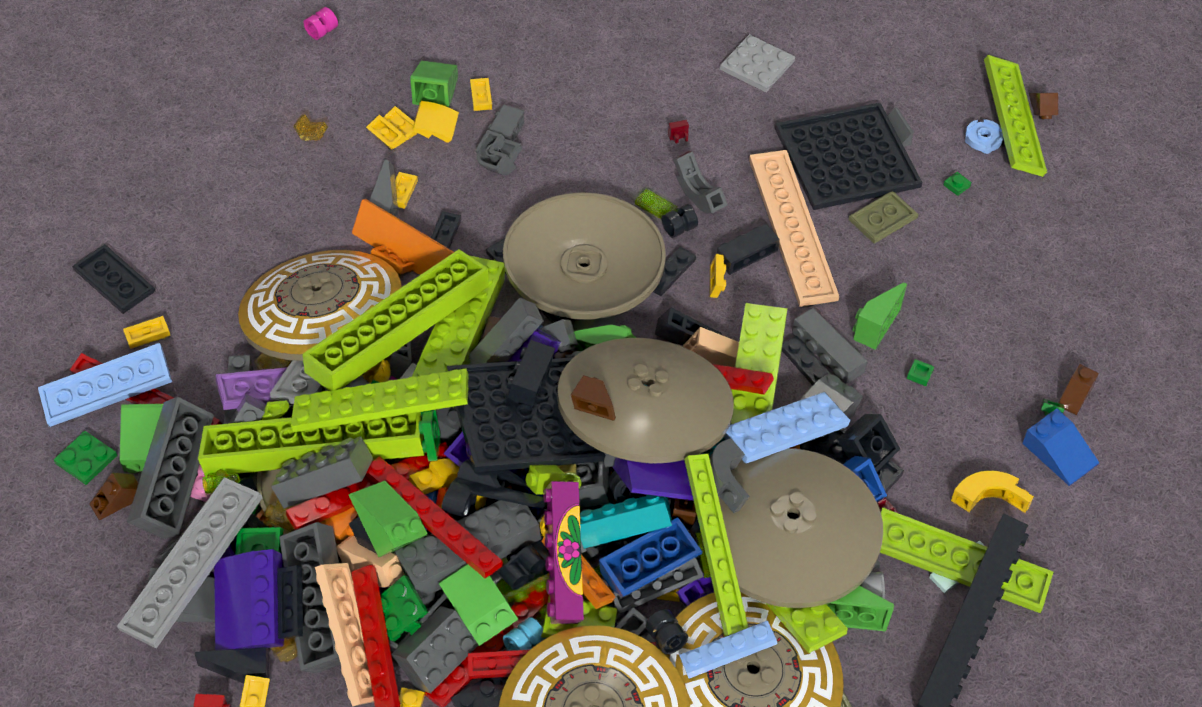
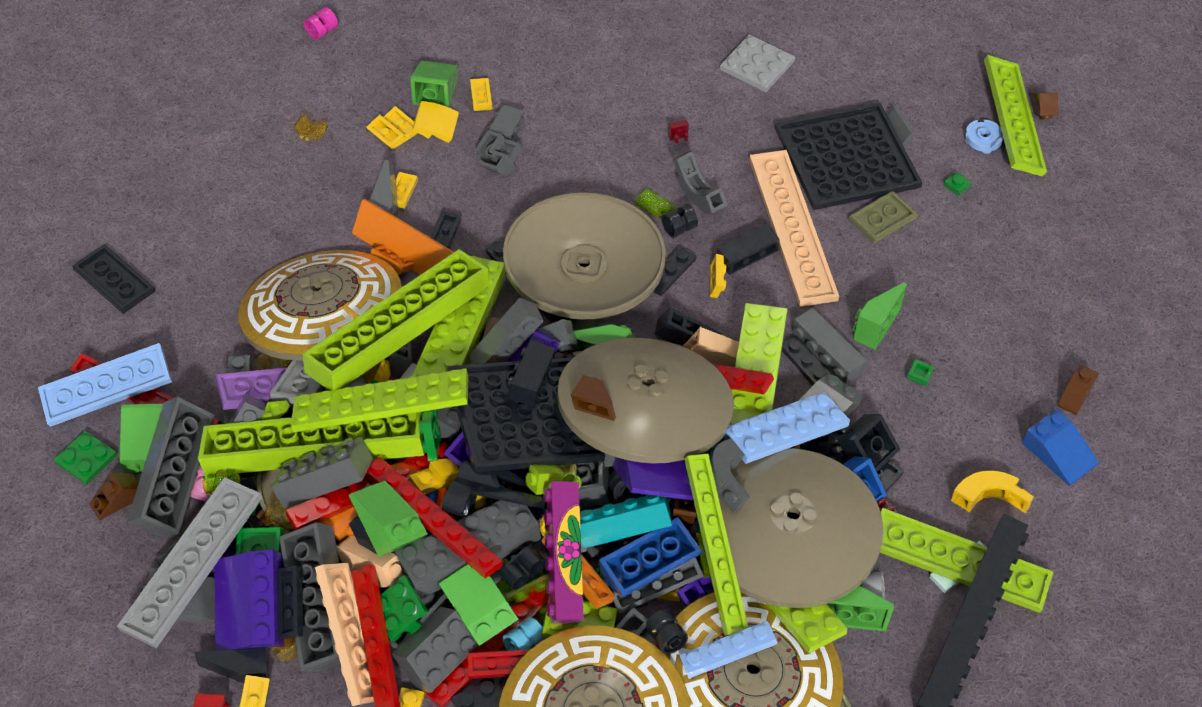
yellow plate [123,316,171,349] -> none
green plate [1041,398,1064,415] -> none

